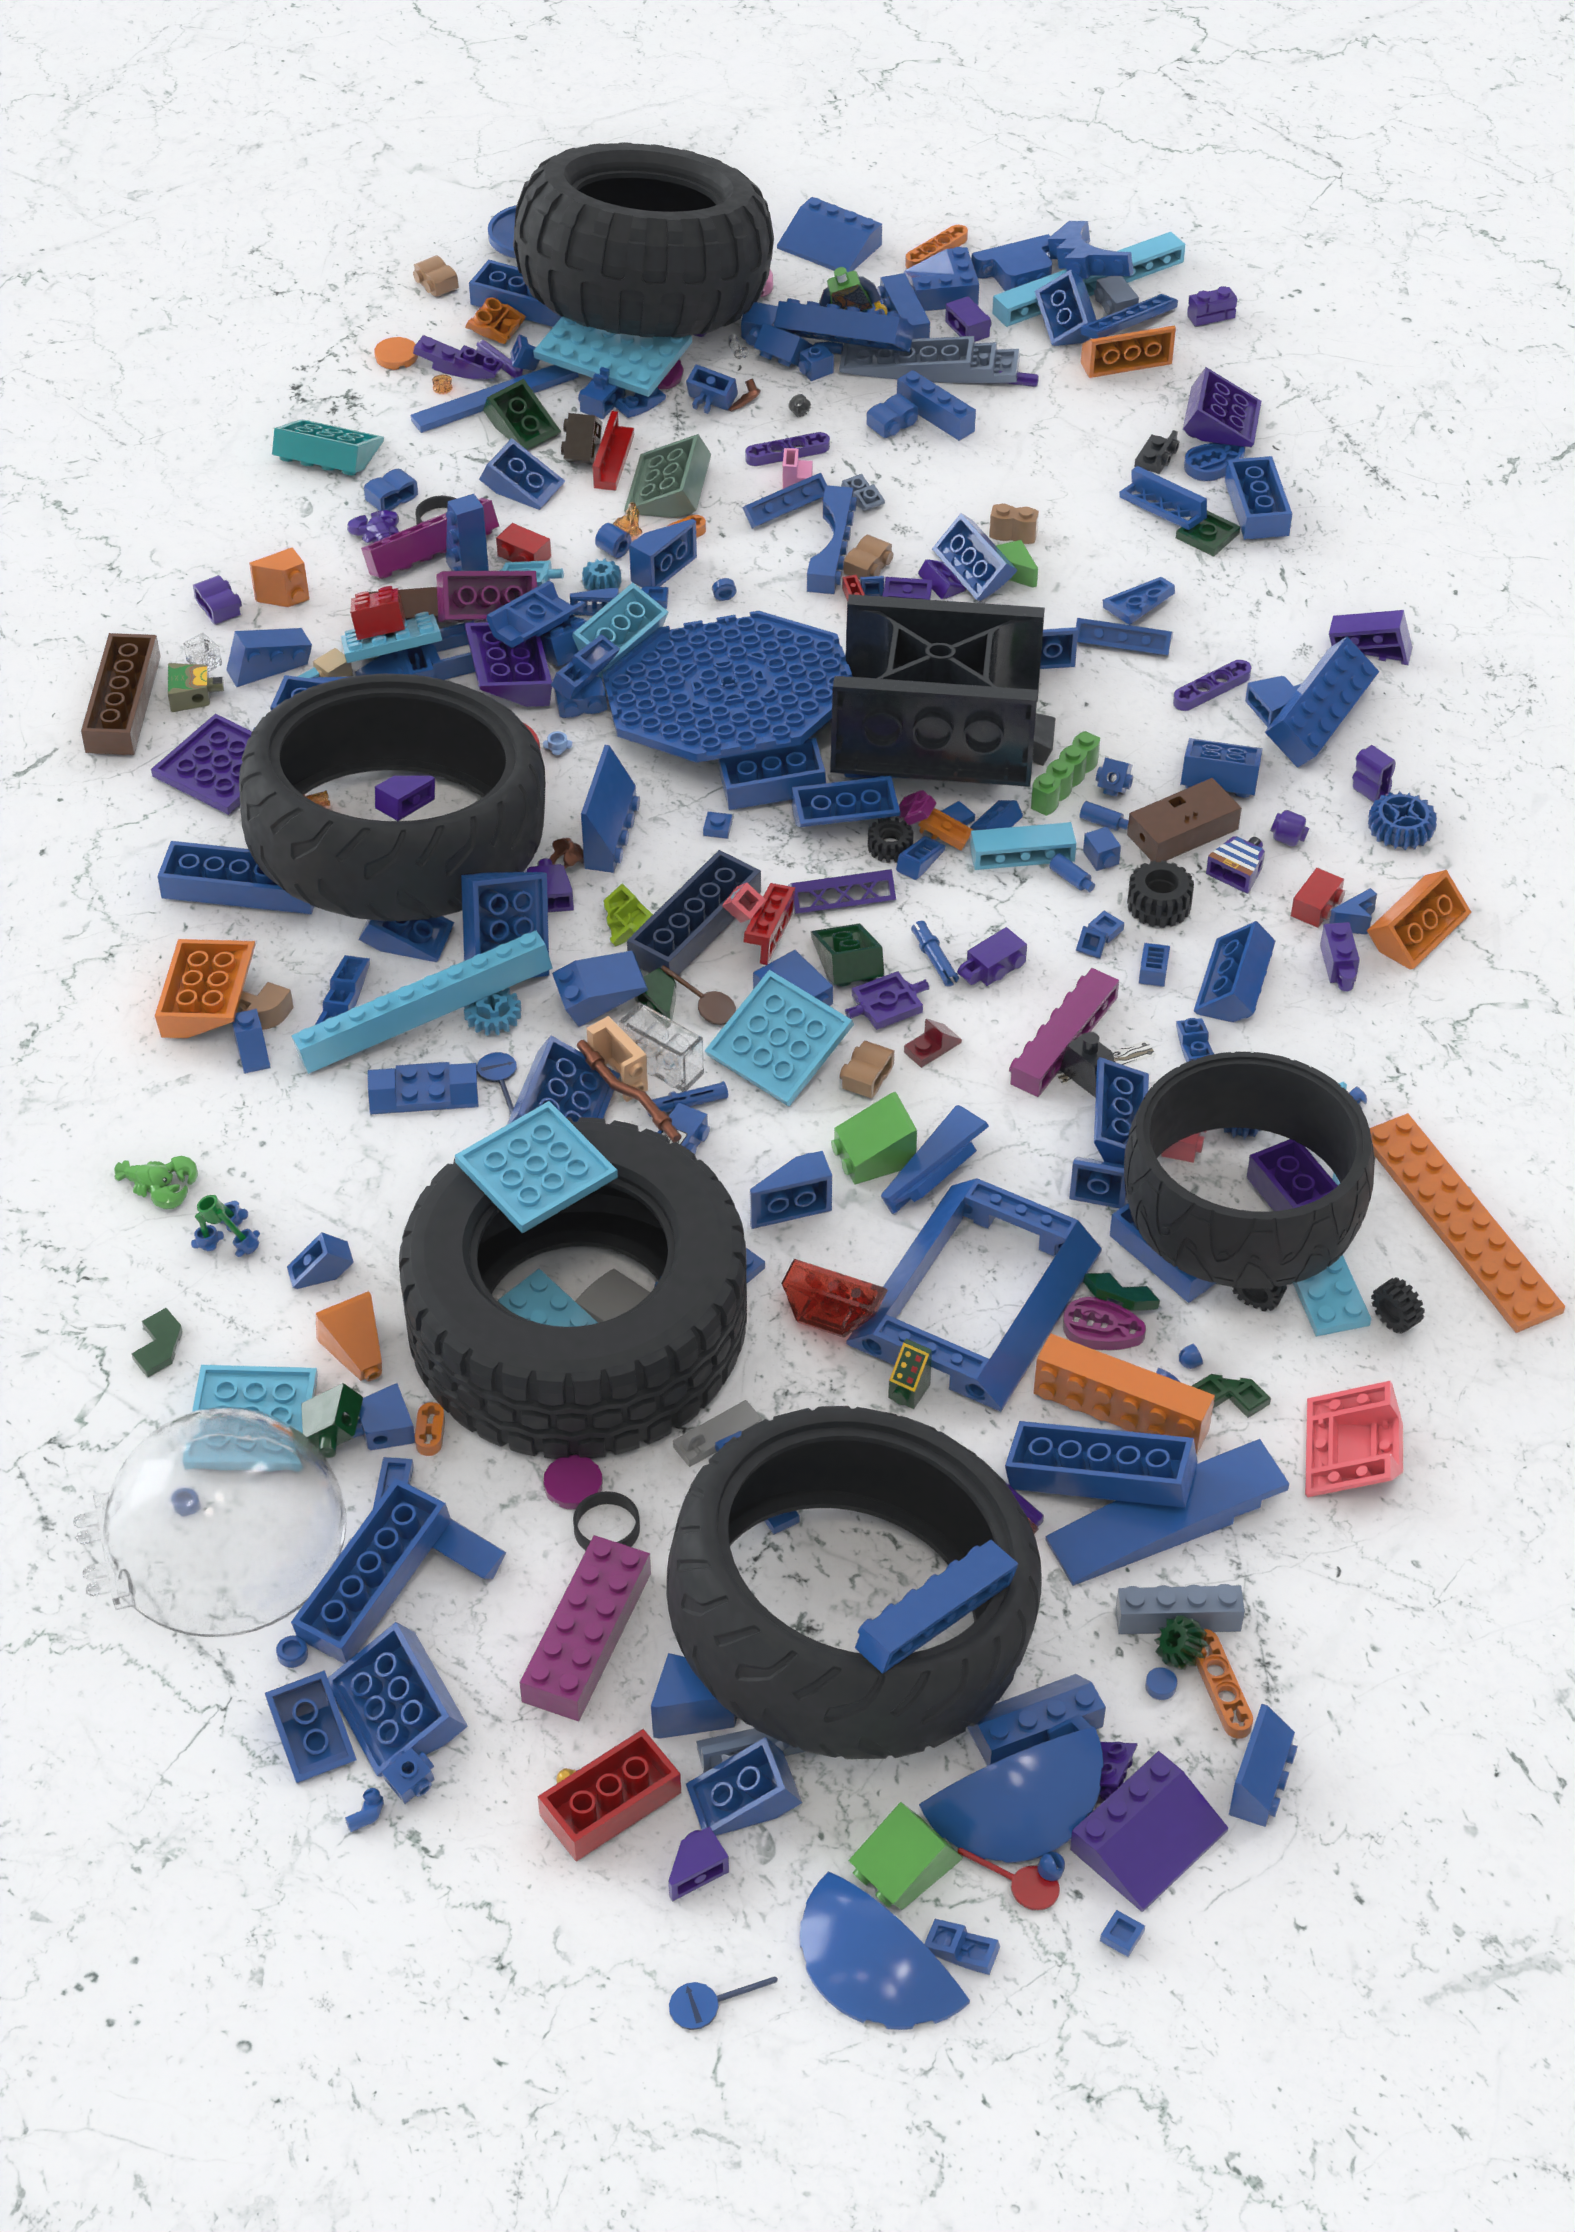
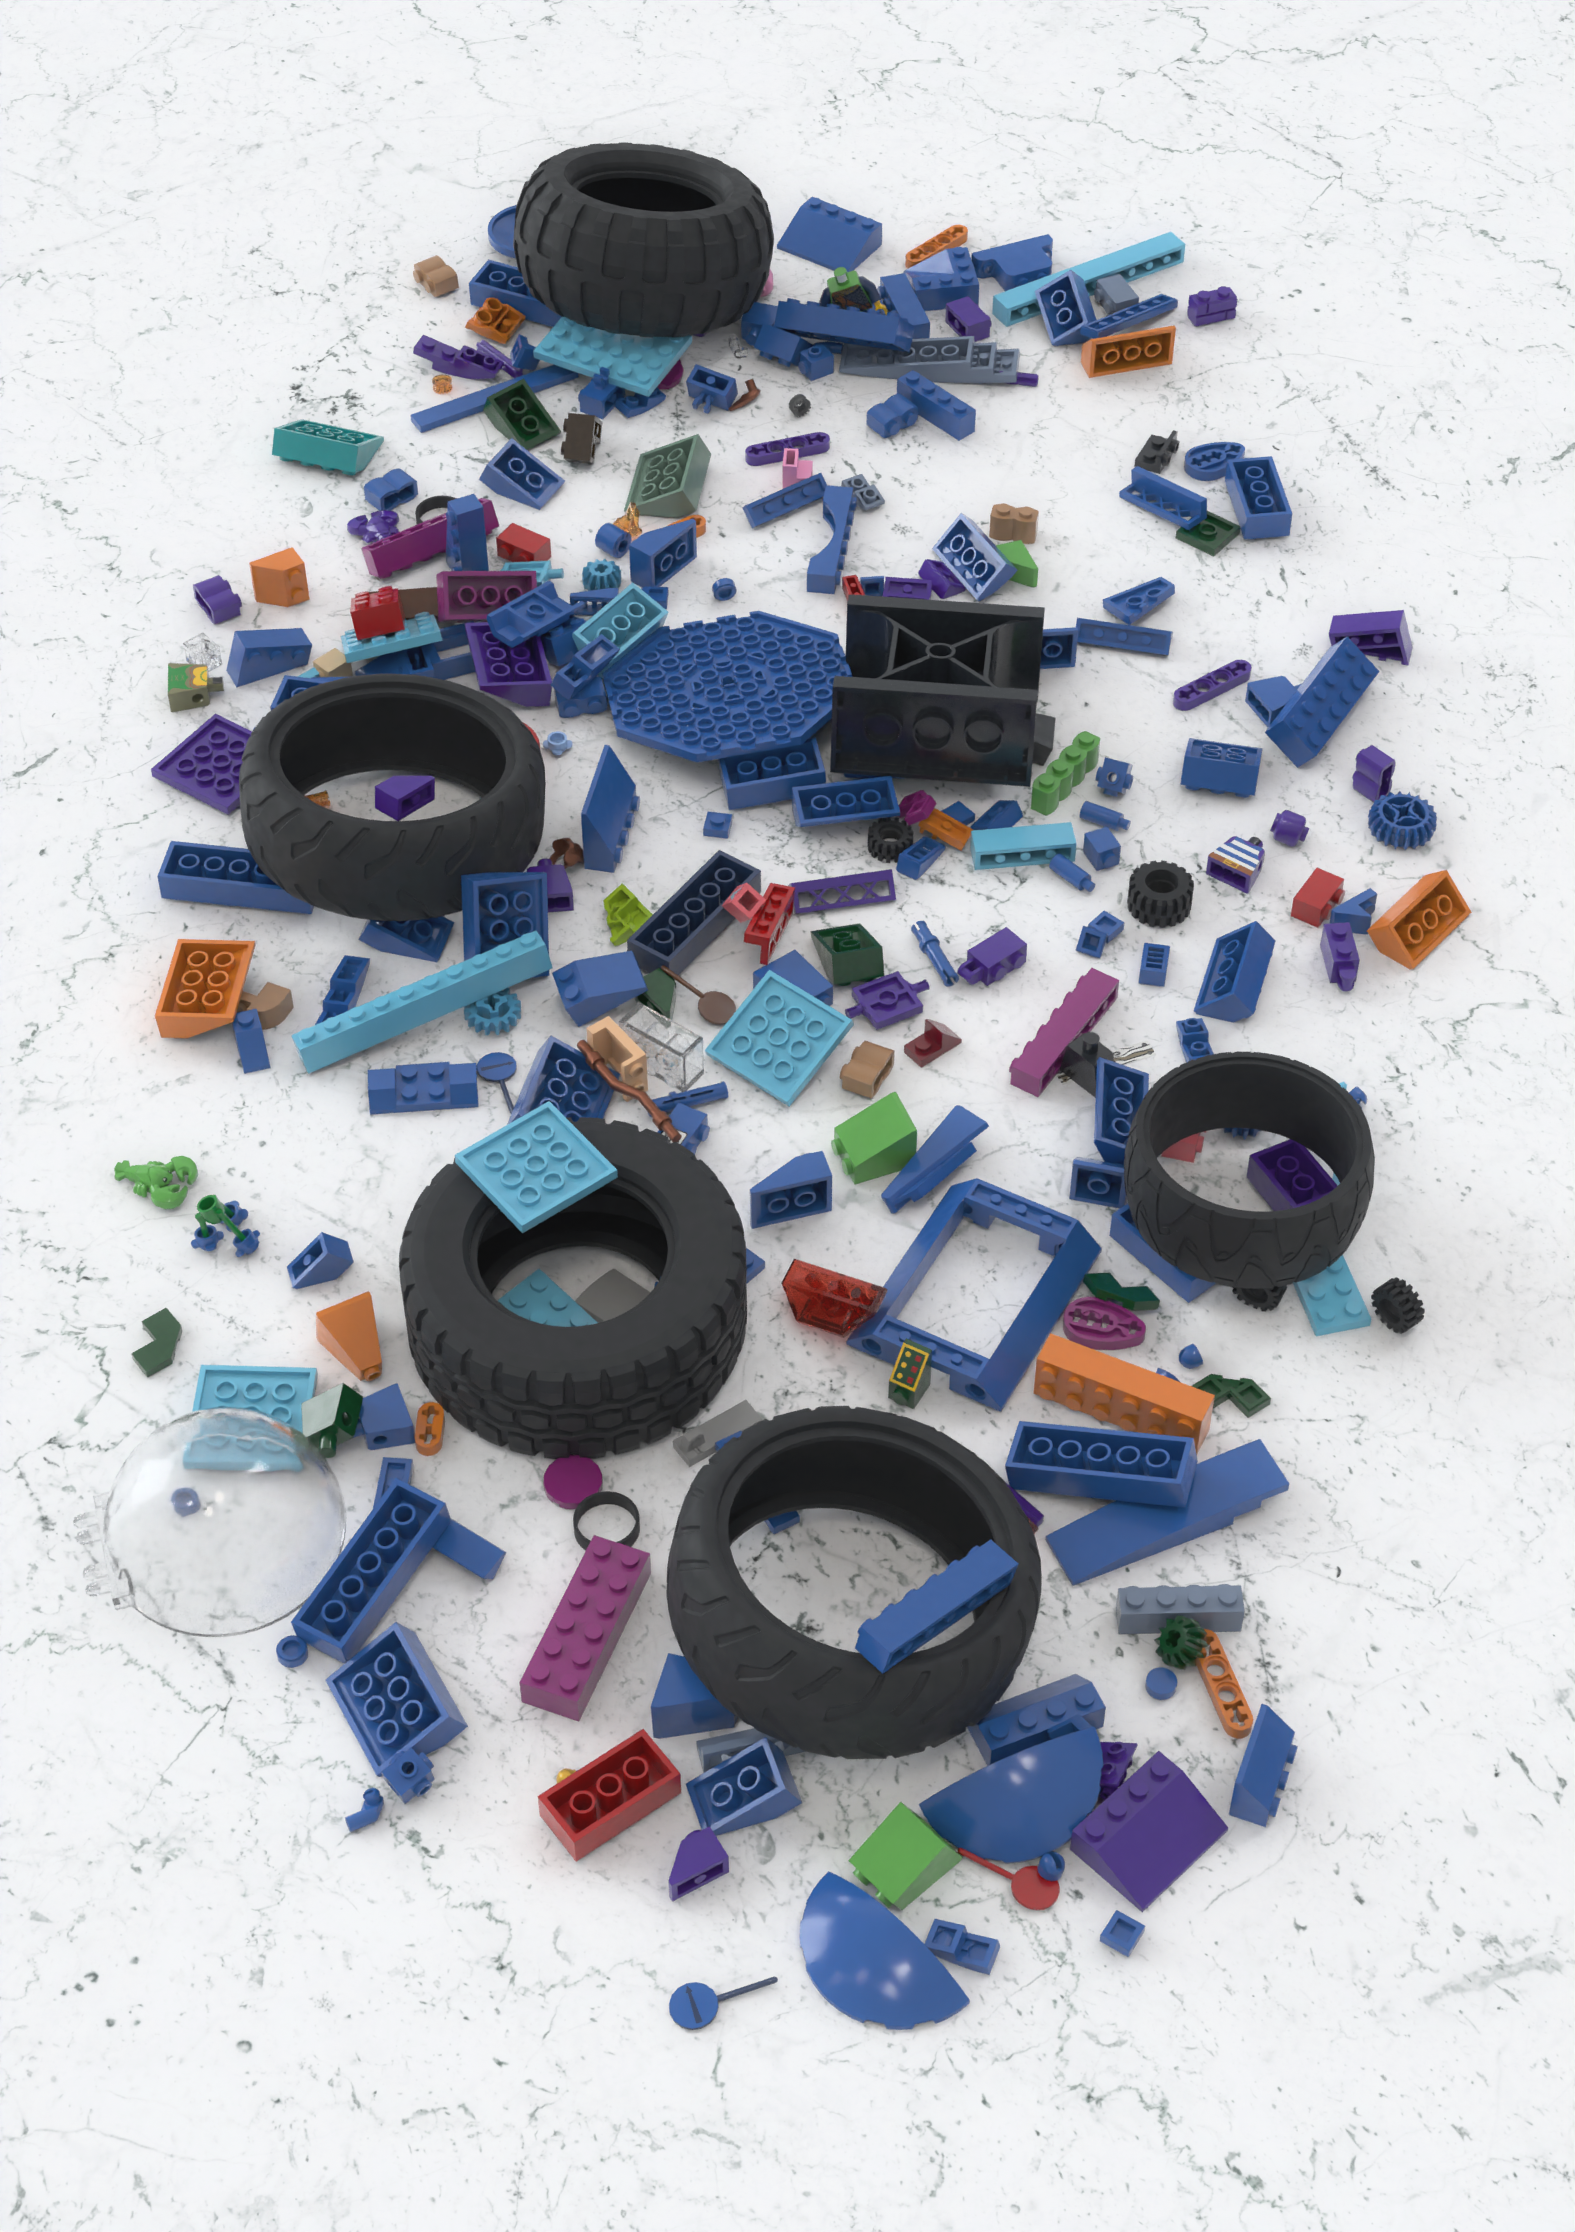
reddish brown brick [81,633,161,755] -> none
blue slope [265,1670,357,1783] -> none
orange tile [374,337,418,370] -> none
red fence [593,411,634,491] -> none
medium nougat brick [844,534,894,580] -> none
blue arch [1048,221,1134,279] -> none
reddish brown brick [1127,778,1242,862] -> none
dark purple slope [1183,367,1262,447] -> none
coral slope [1305,1381,1403,1497] -> none
orange plate [1370,1113,1565,1333] -> none

